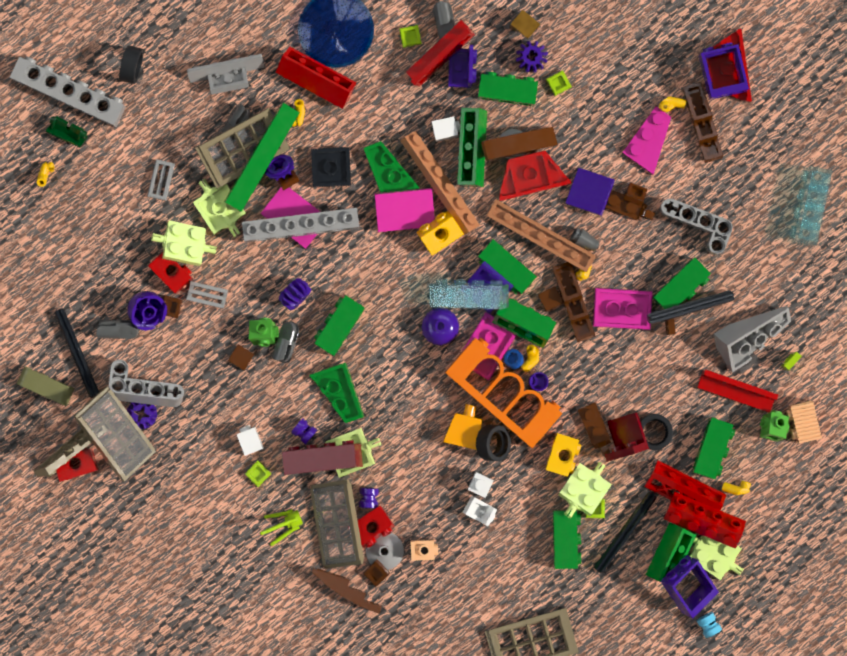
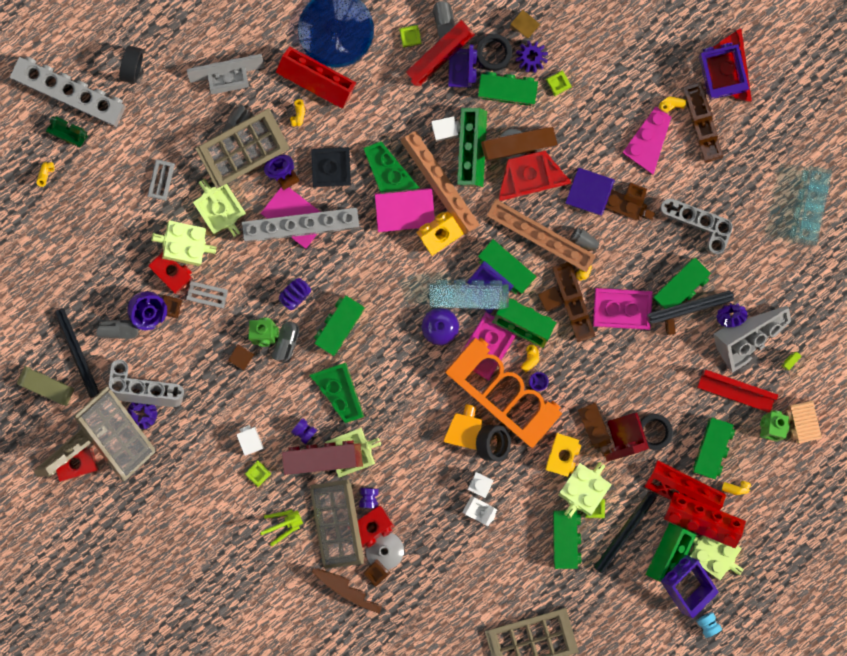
green tile [224,102,300,212] -> none
light nougat brick [411,539,438,561] -> none
blue tile [503,349,524,369] -> none
none -> black tyre [476,34,512,71]
none -> dark purple gear [716,303,747,327]

